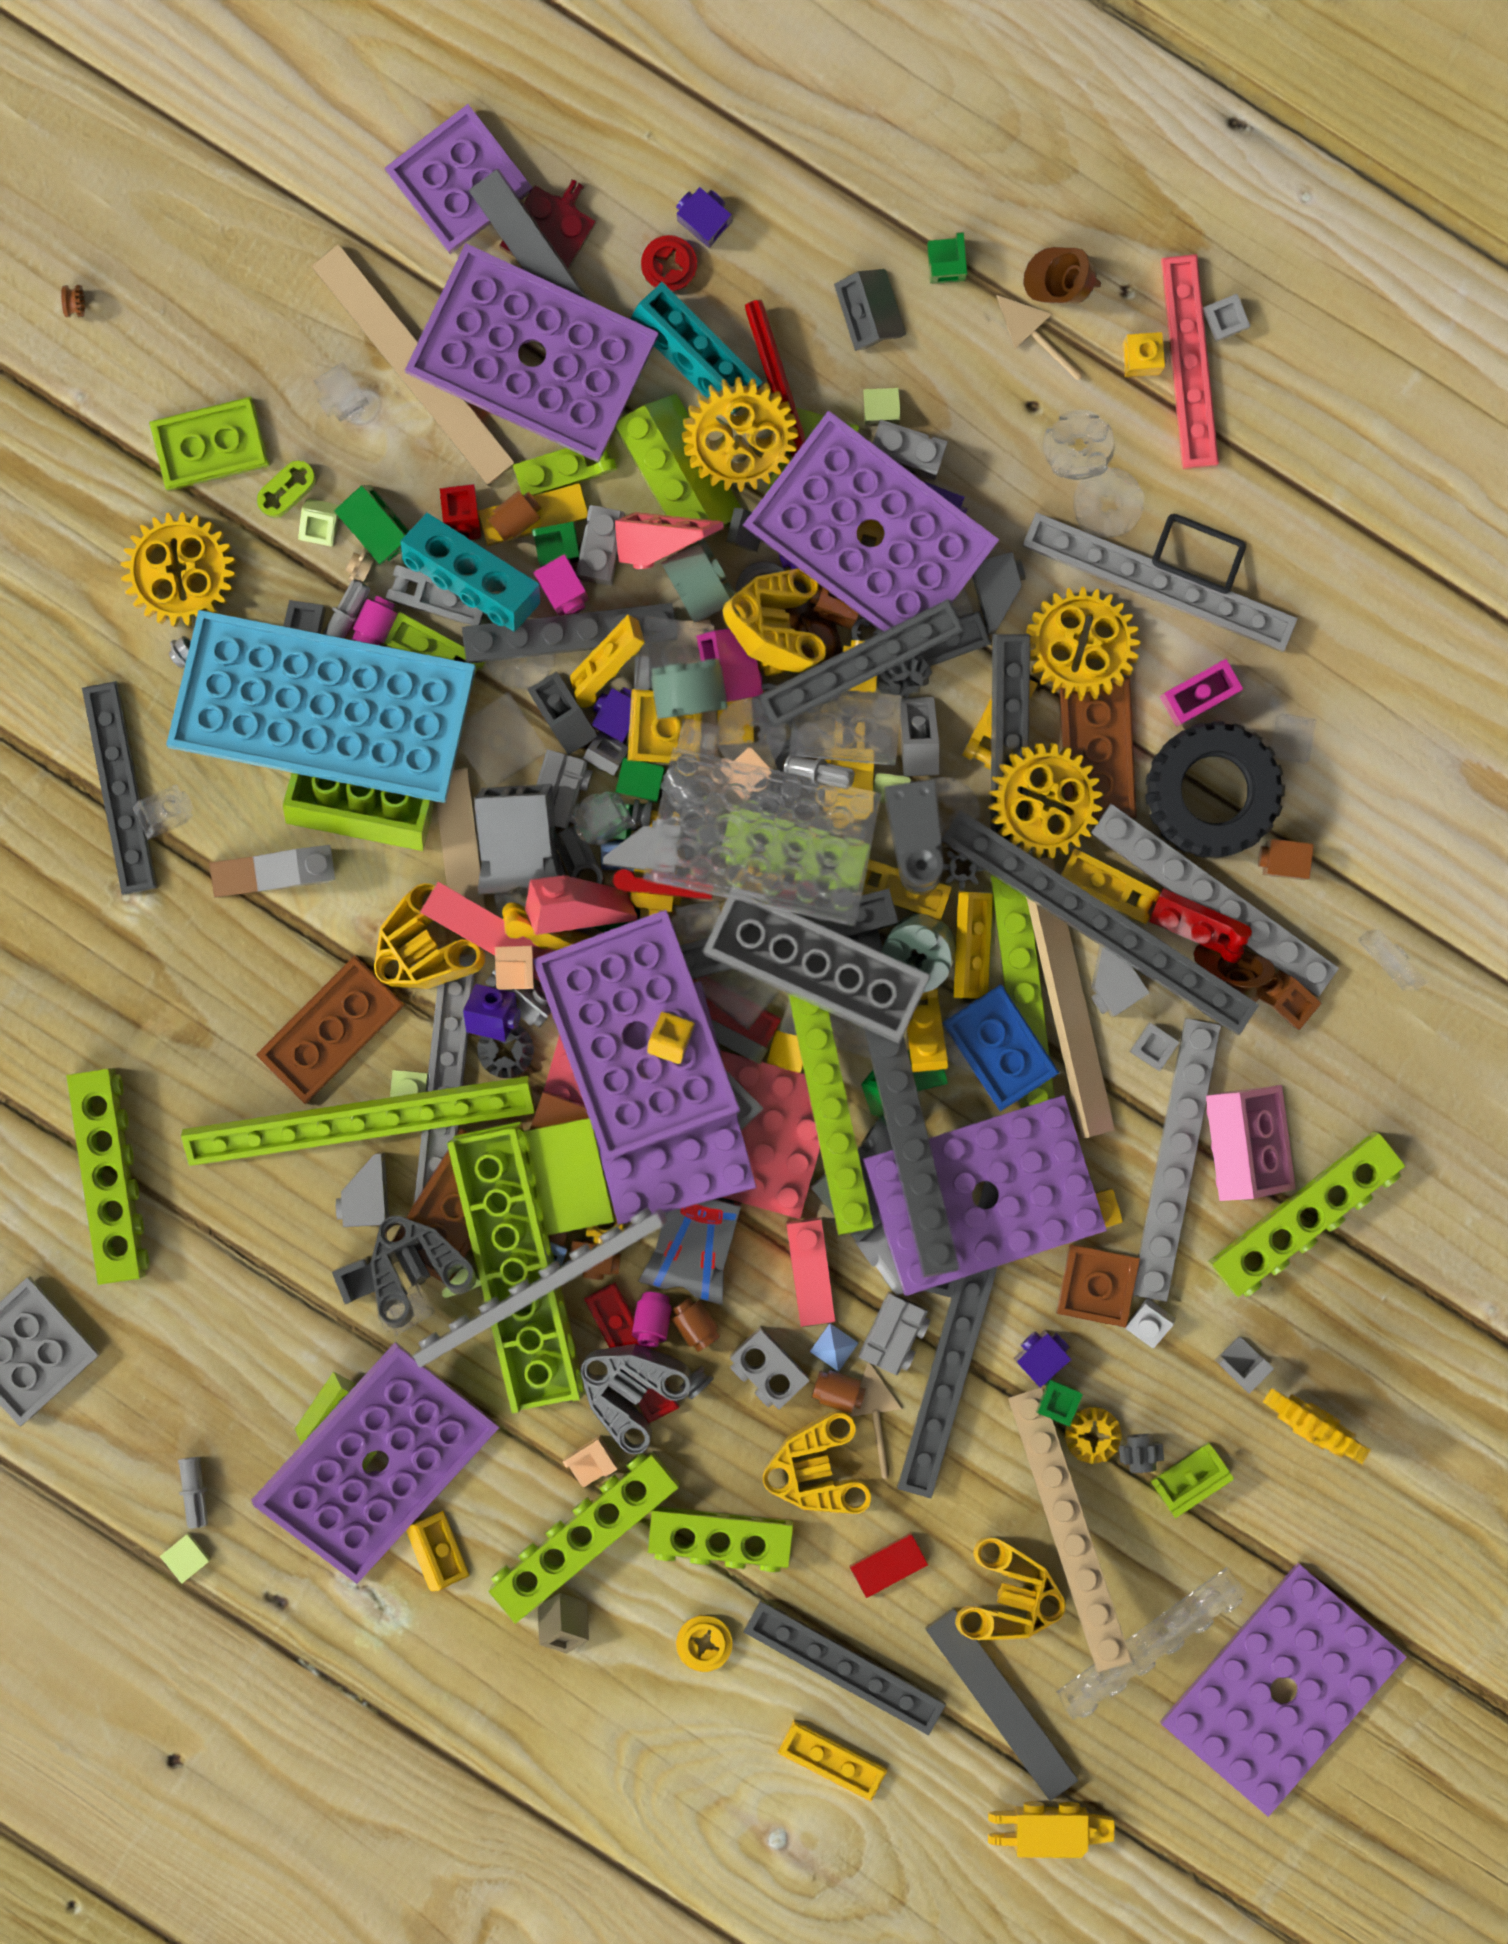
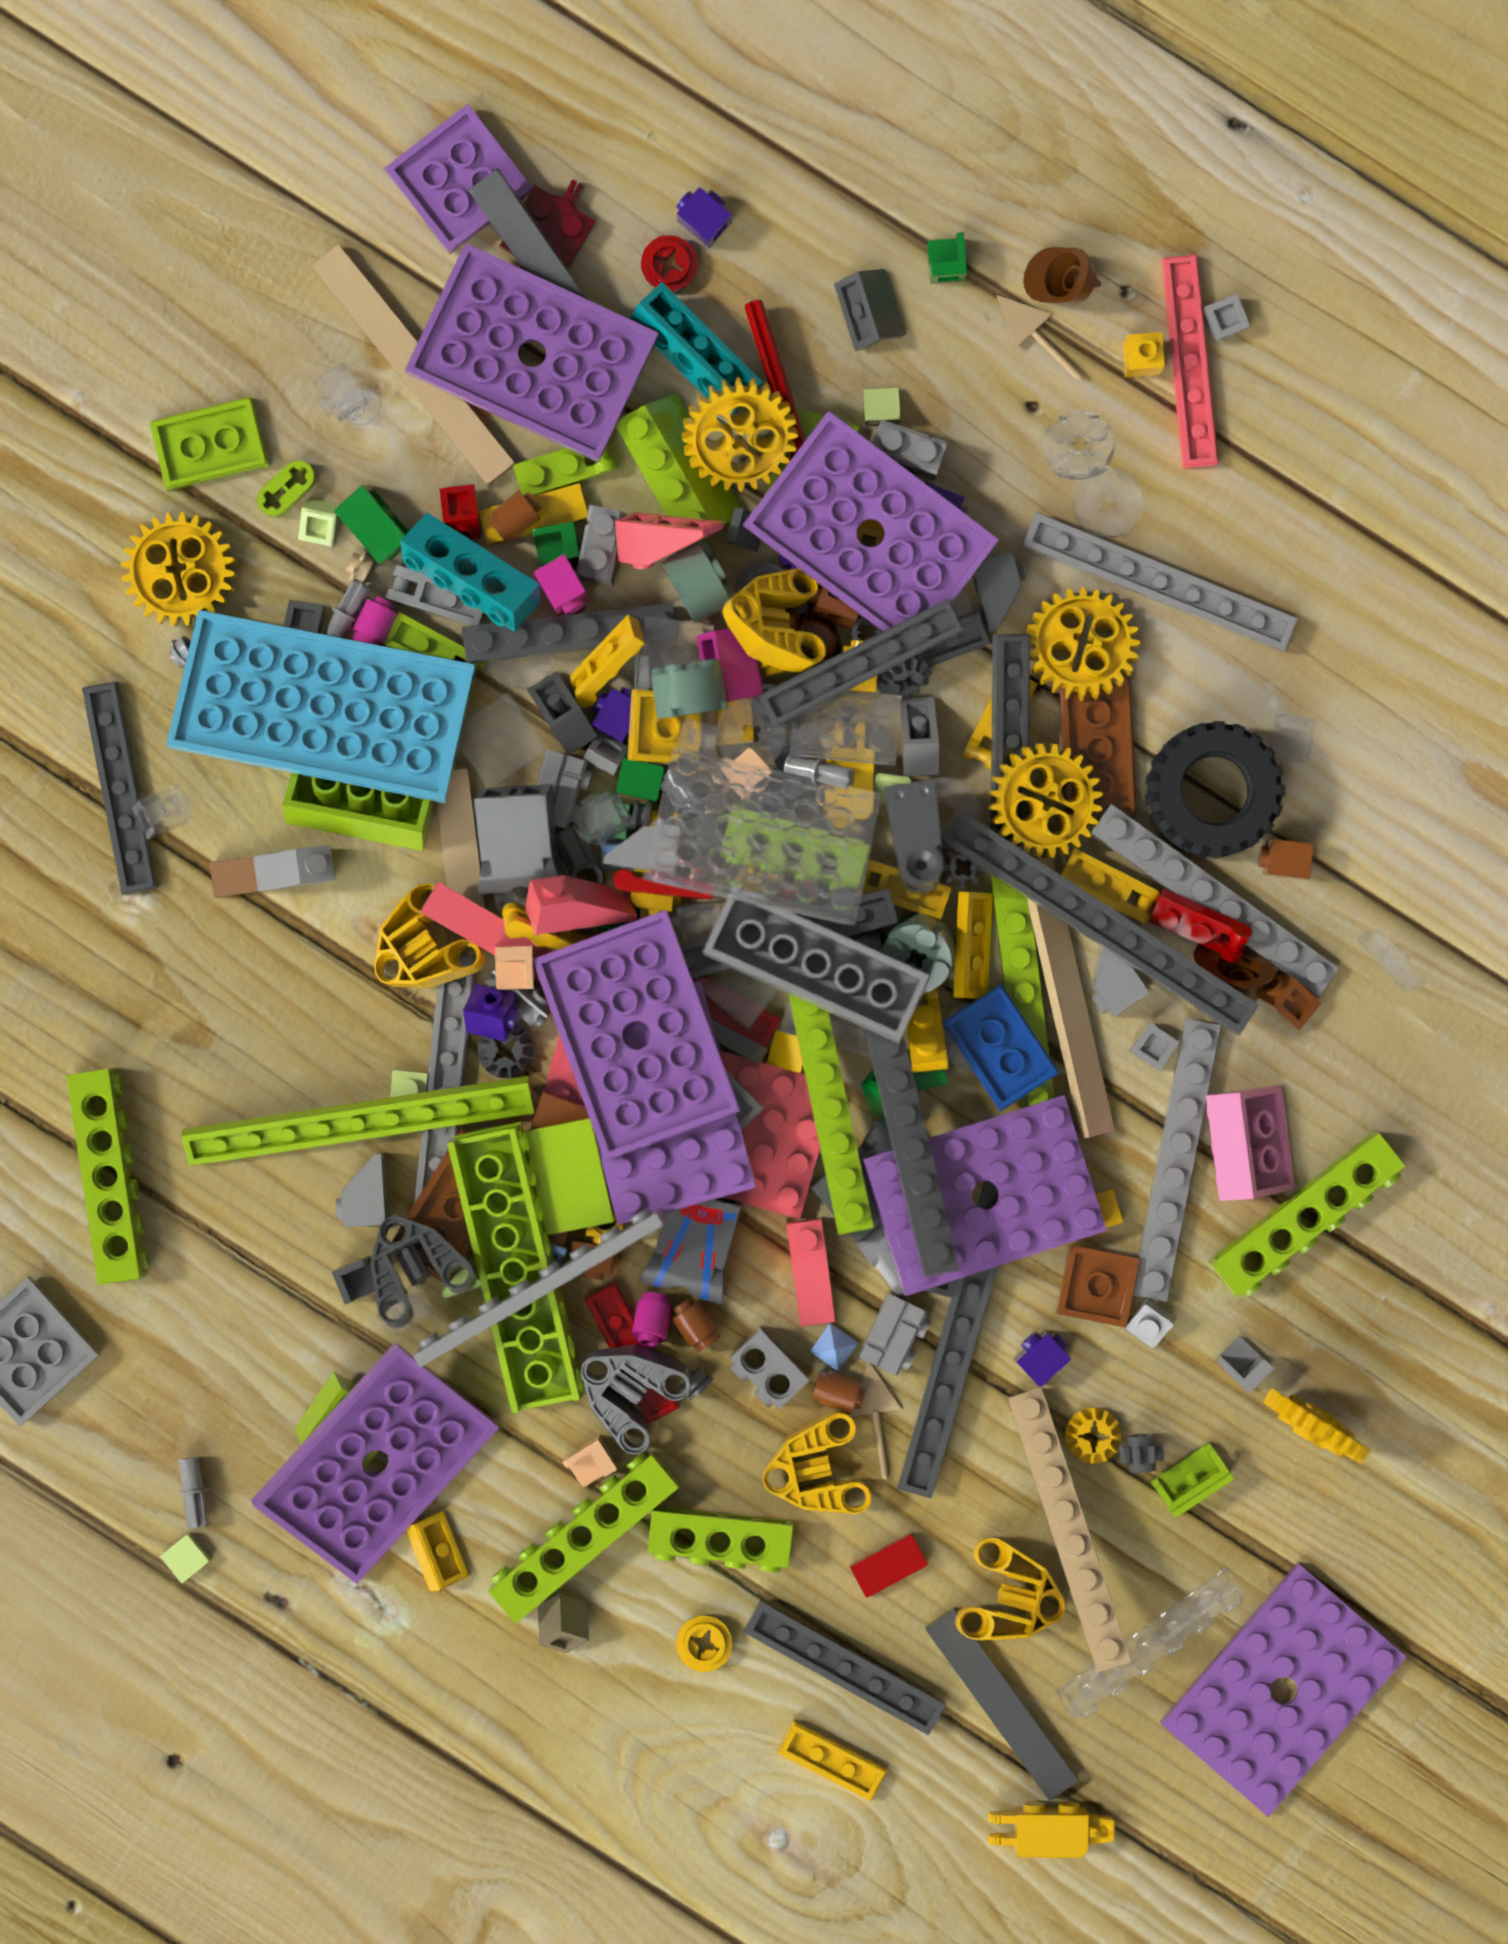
dark orange bush [61,285,85,318] -> none
dark orange tile [256,955,405,1105] -> none
yellow slope [647,1011,695,1064] -> none
green panel [1036,1380,1083,1427] -> none
black piece [1152,514,1246,594] -> none
dark pink brick [1159,659,1243,727] -> none

